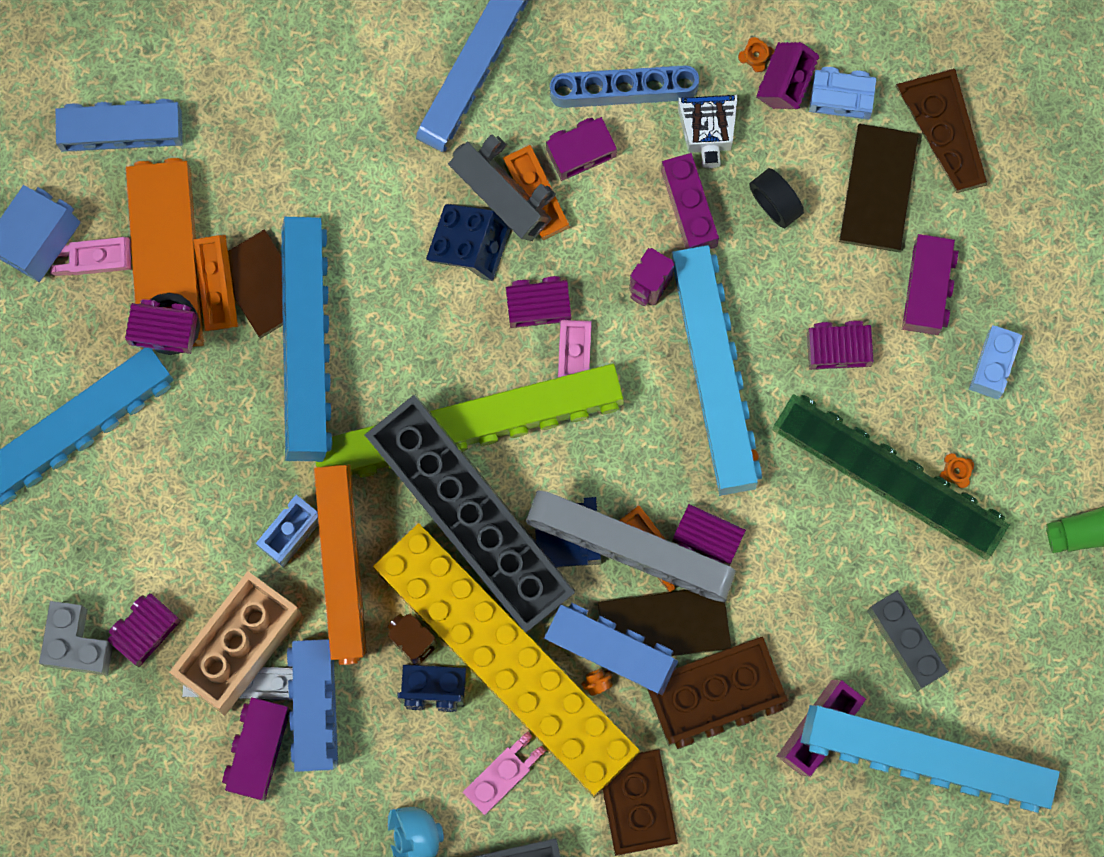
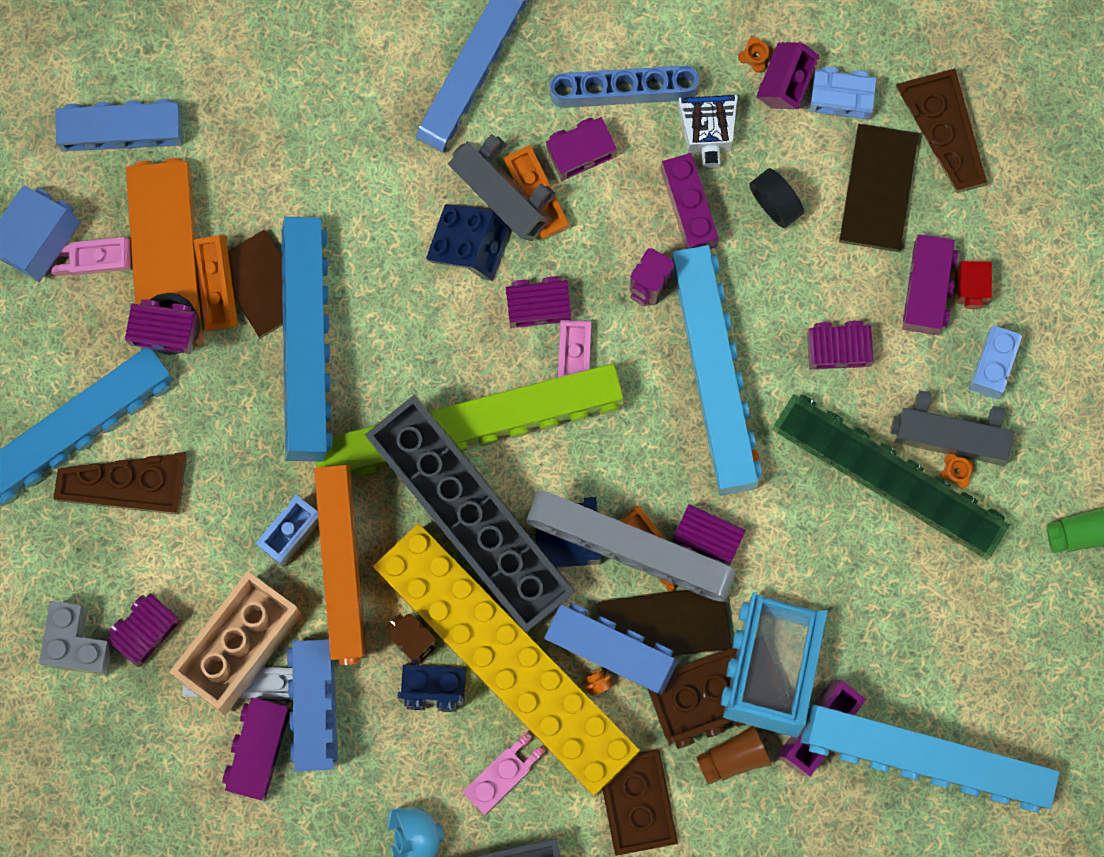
dark grey brick [867,590,948,691] -> none
none -> reddish brown wing [53,452,187,515]
none -> dark orange plant [696,726,772,785]
none -> window [720,592,828,738]
none -> dark grey brick [890,390,1015,466]
none -> red brick [956,261,992,309]

